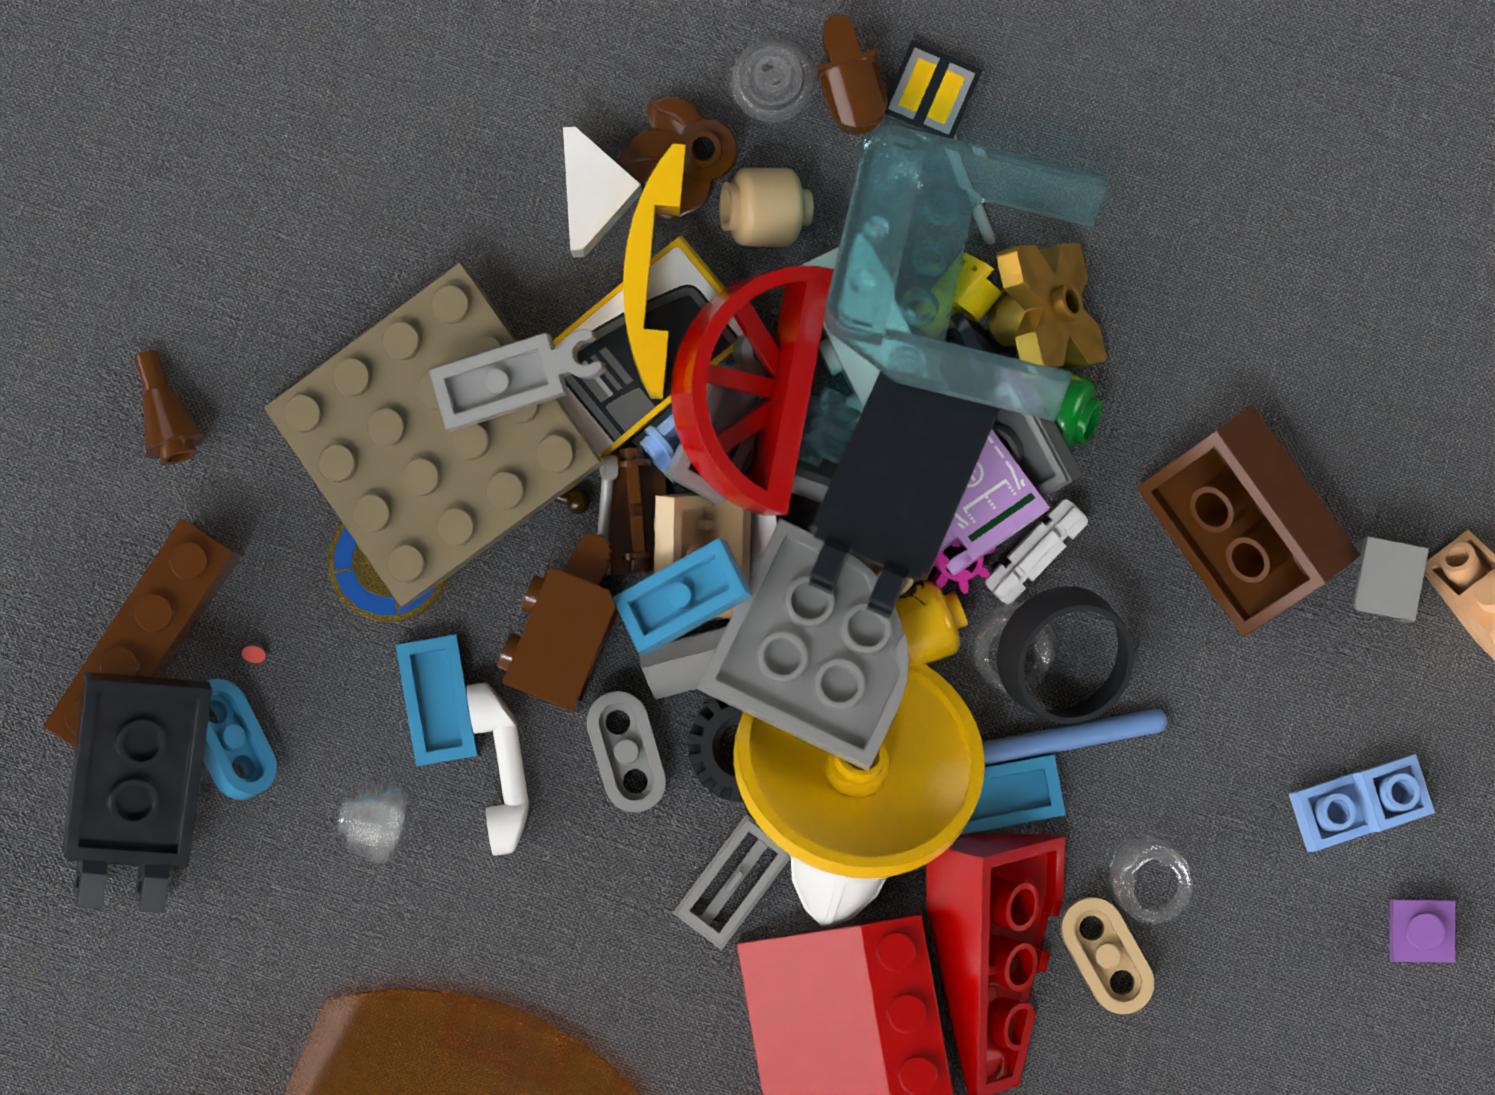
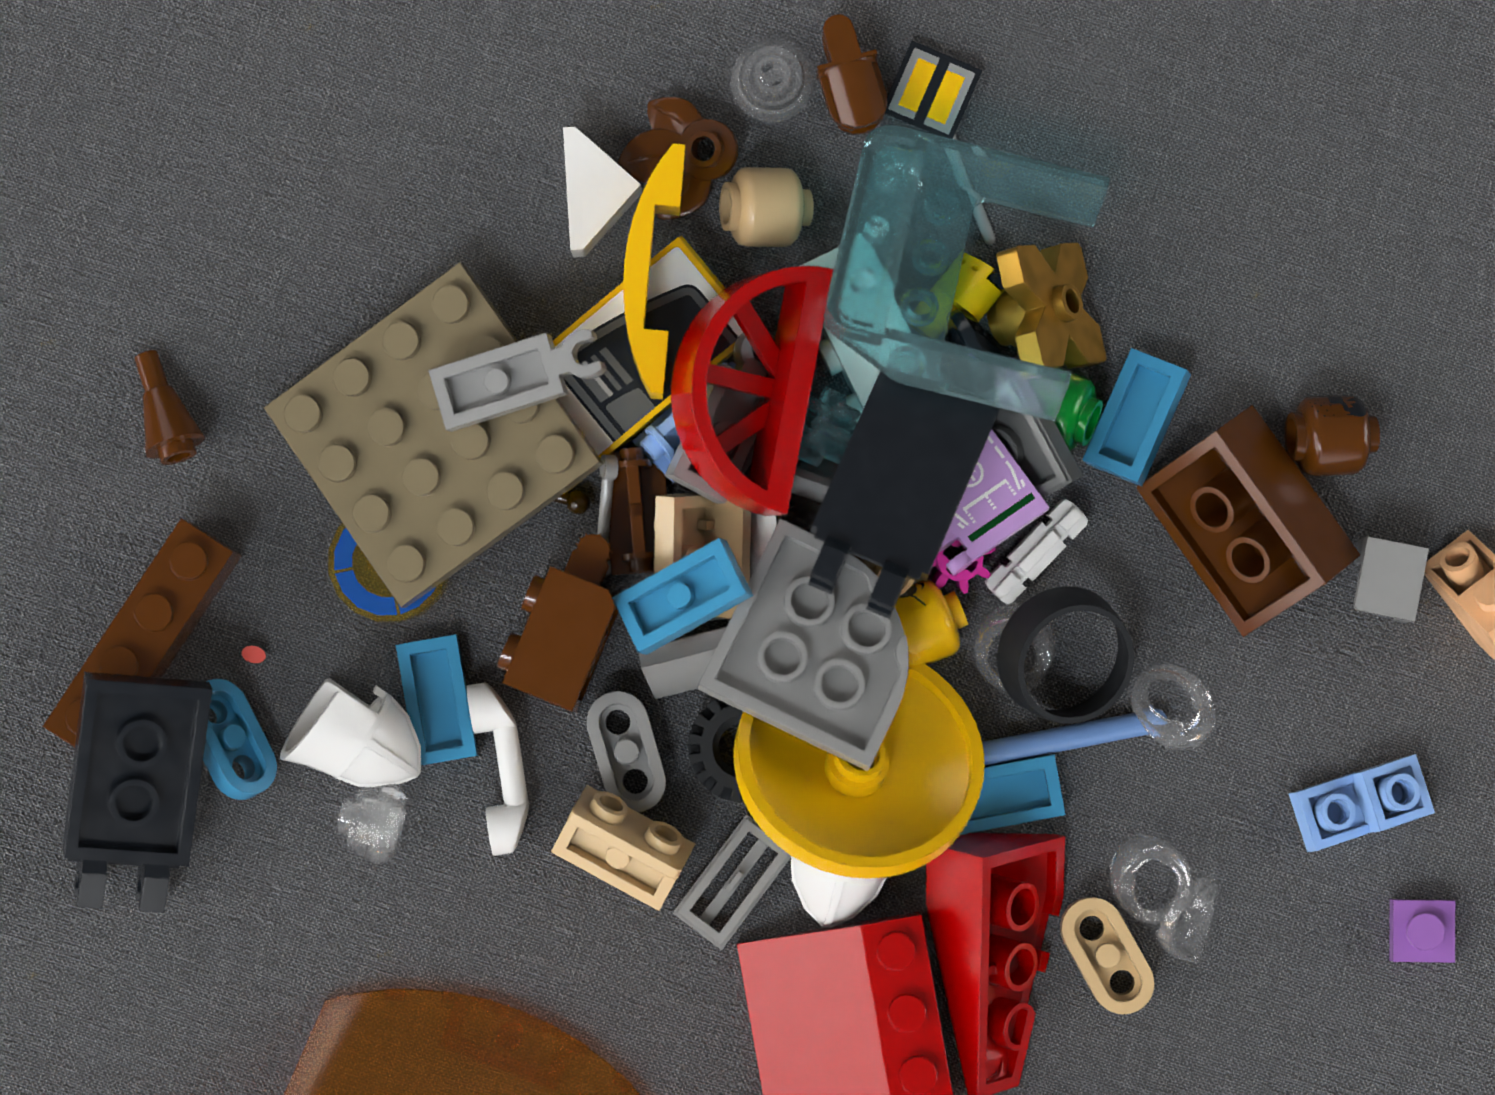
none -> white helmet [280,678,421,787]
none -> tan bracket [551,785,696,911]
none -> dark azure tile [1082,348,1191,487]
none -> clear piece [1130,664,1216,751]
none -> clear piece [1155,875,1220,963]
none -> reddish brown head [1285,395,1380,476]

